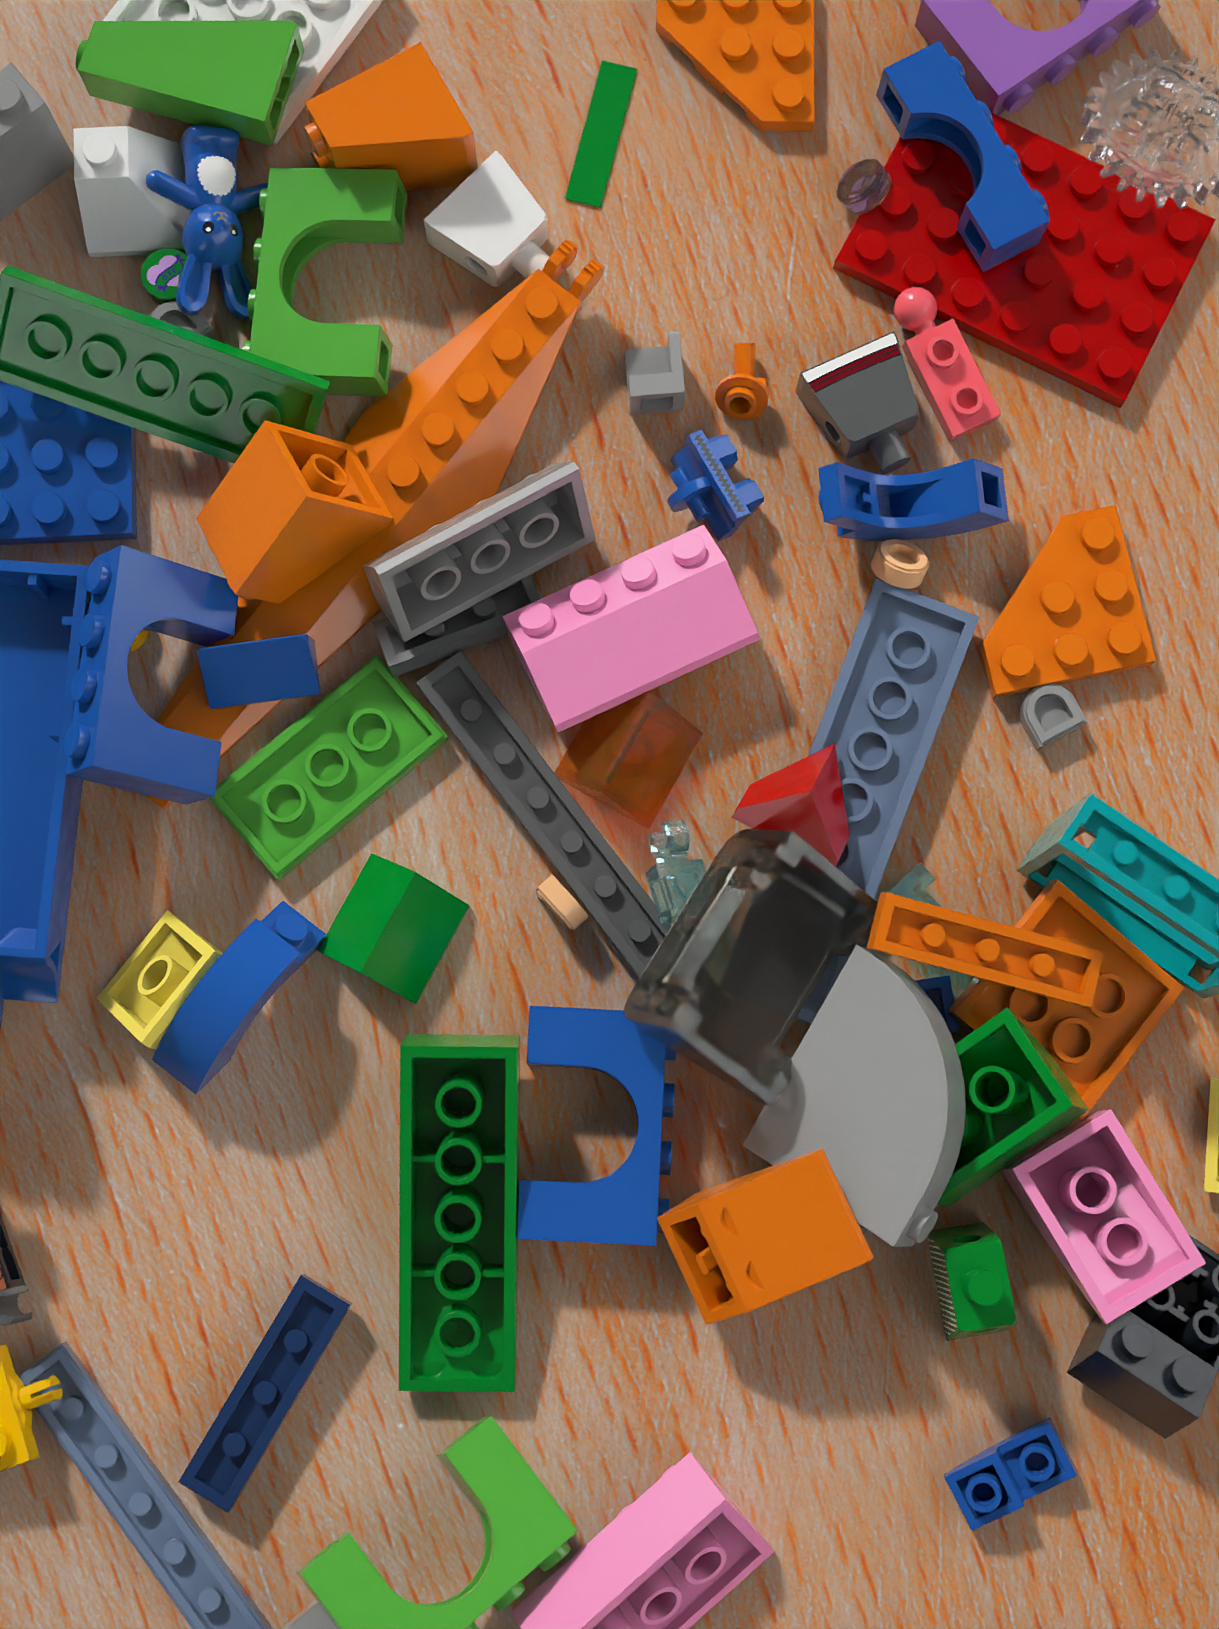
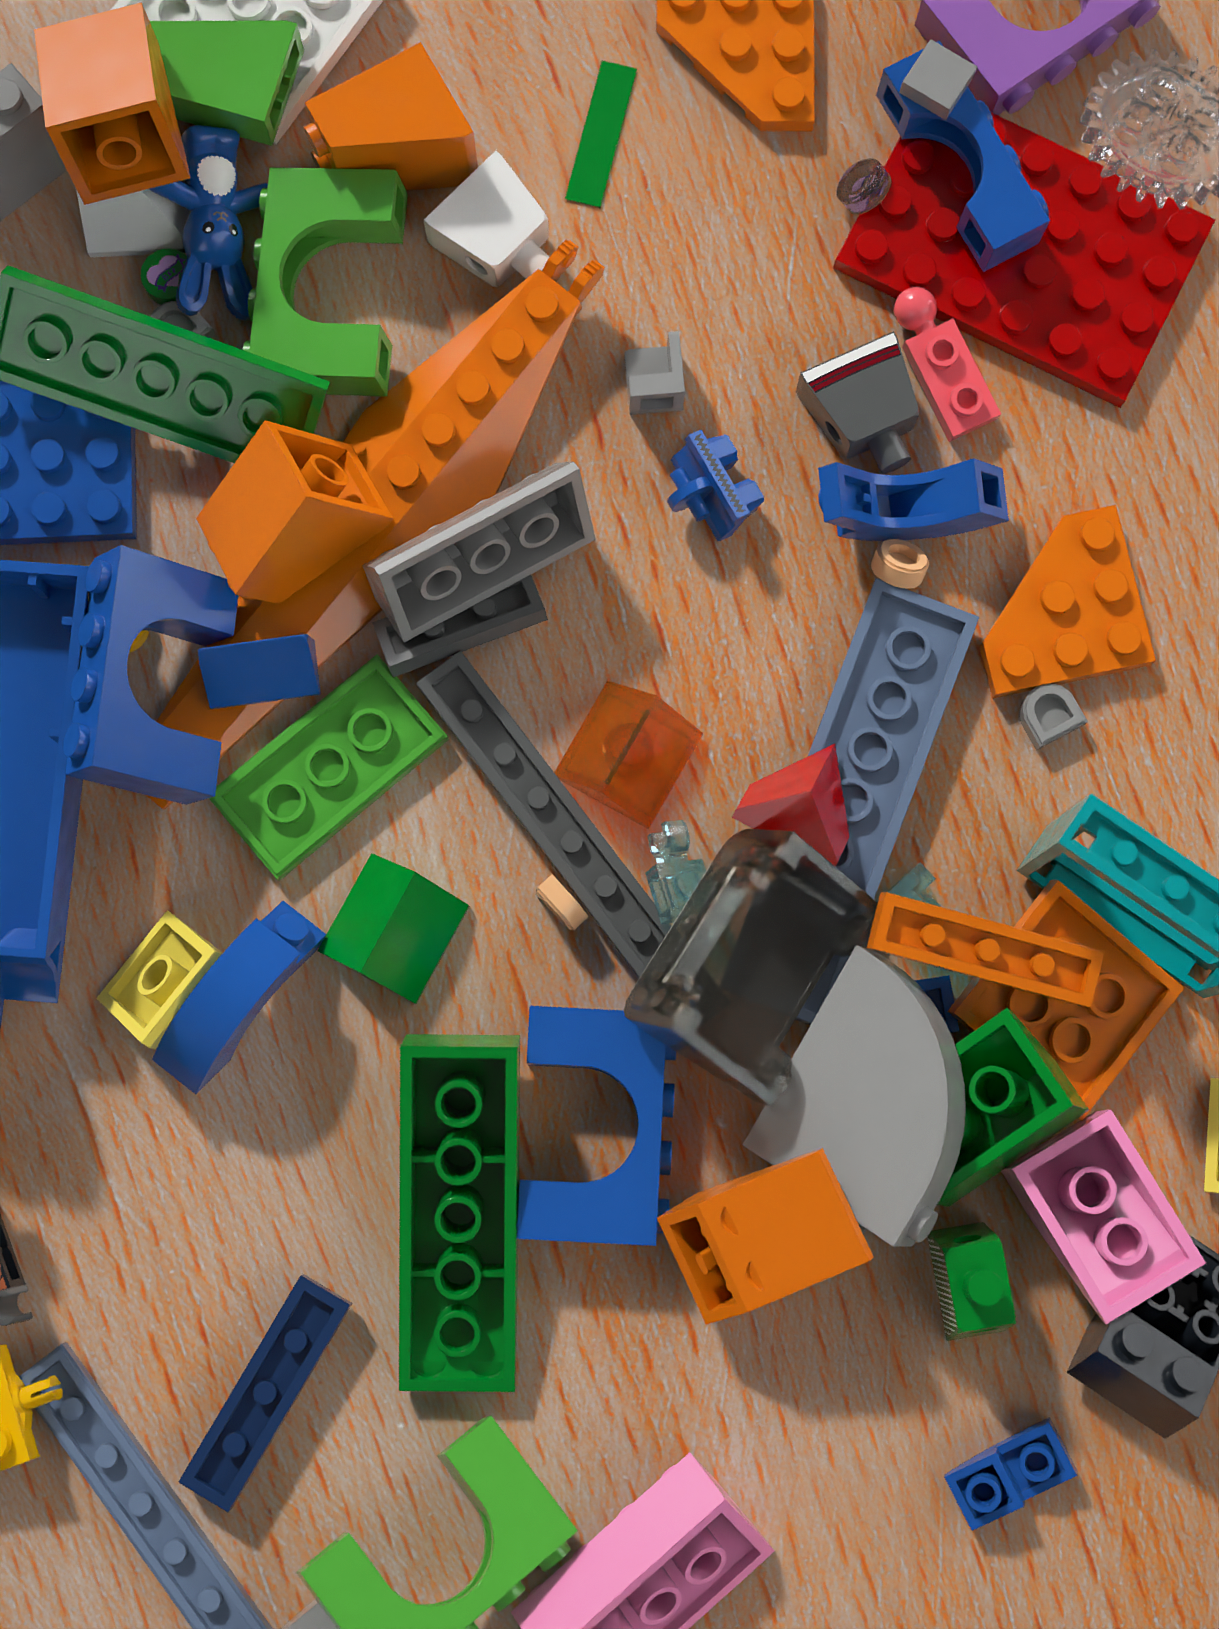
bright pink slope [503,525,760,733] -> none
orange plate [715,343,769,420] -> none
none -> orange slope [34,2,190,205]
none -> light grey tile [899,39,977,120]

